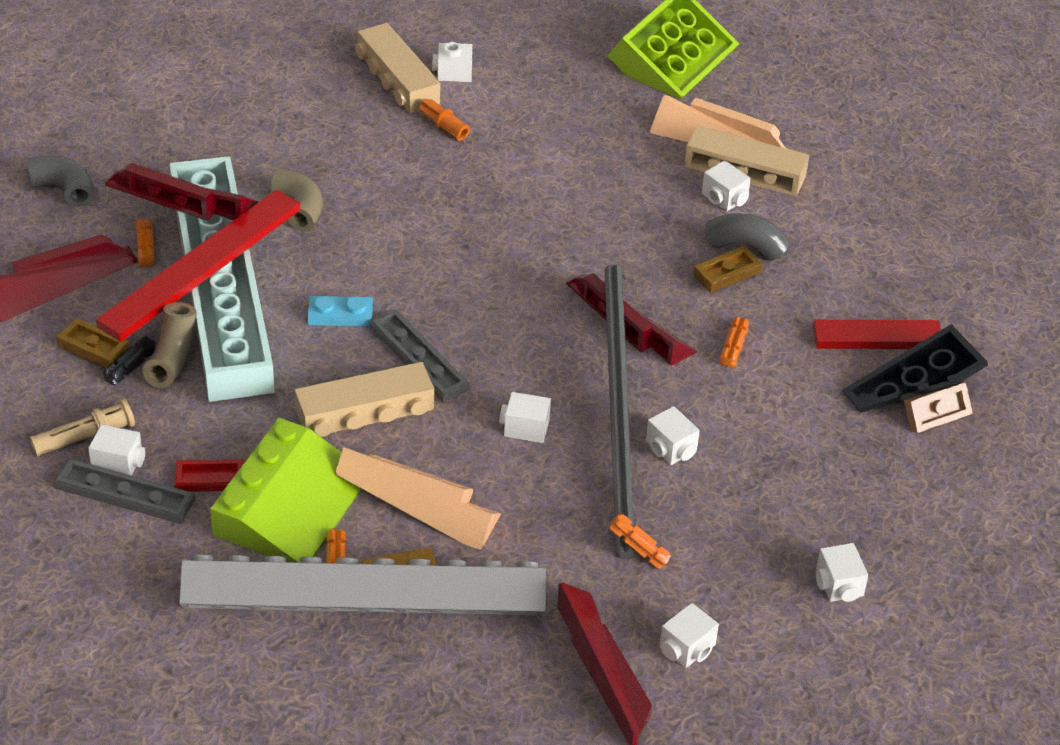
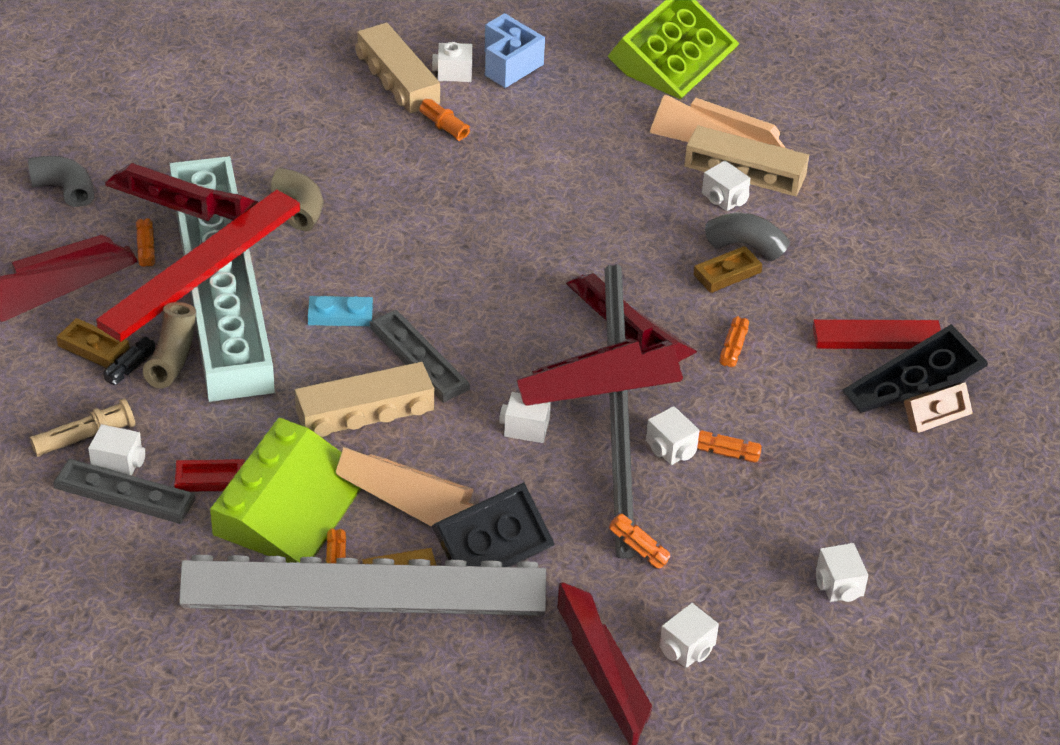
none -> black tile [432,482,555,567]
none -> light blue brick [484,13,545,88]
none -> dark red wedge [516,338,683,406]
none -> orange axle [697,430,762,463]

